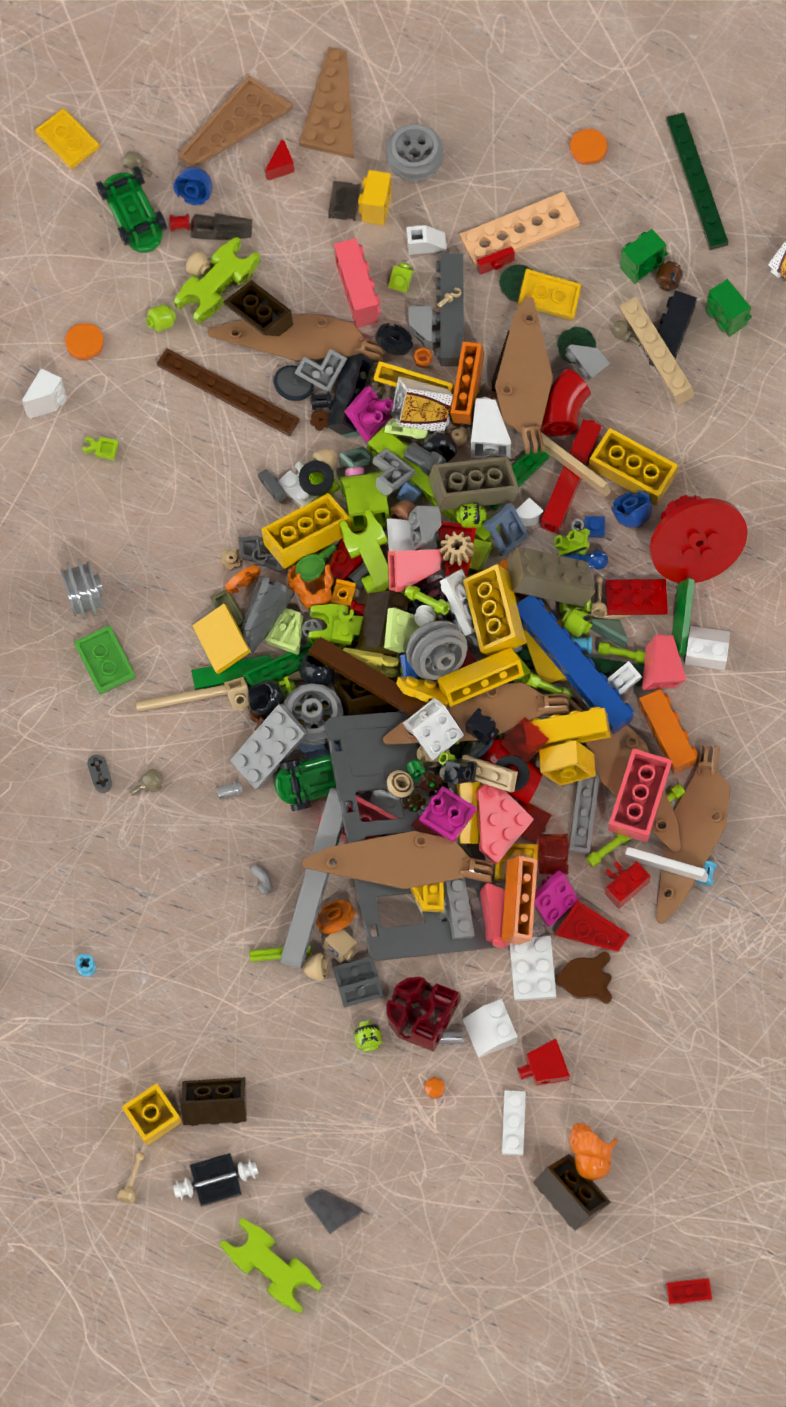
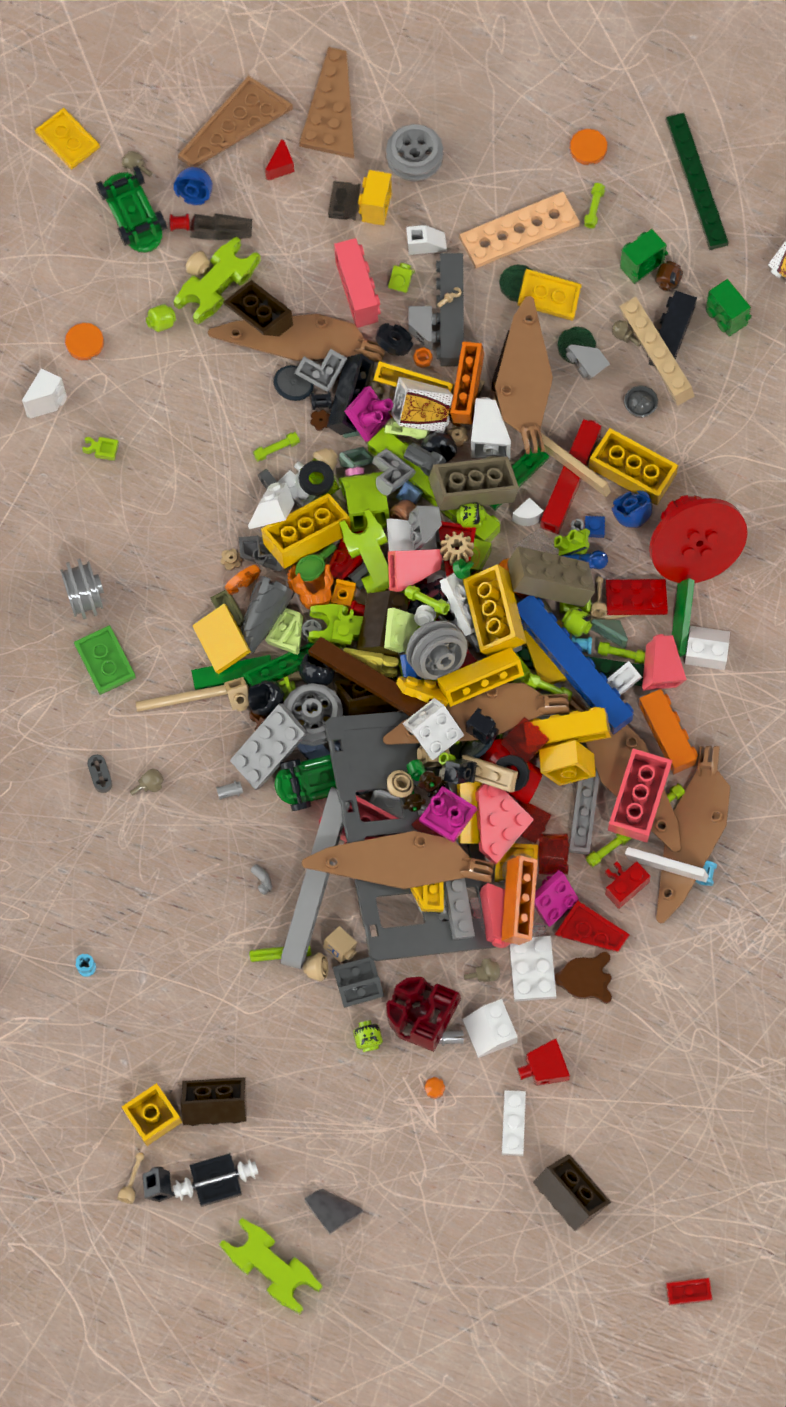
reddish brown tile [157,348,300,437] -> none
orange tile [316,899,356,934] -> none
red plate [477,246,515,275] -> none
sand blue plate [483,503,528,556] -> none
red brick [540,369,591,437] -> none
orange hair [569,1123,618,1180] -> none
none -> black brick [143,1167,175,1202]
none -> white slope [248,482,295,529]
none -> lime bar [253,432,300,462]
none -> green tile [453,559,474,580]
none -> dark tan piece [464,958,500,982]
none -> lime bar [584,183,605,229]
none -> dark grey hat [624,386,658,418]

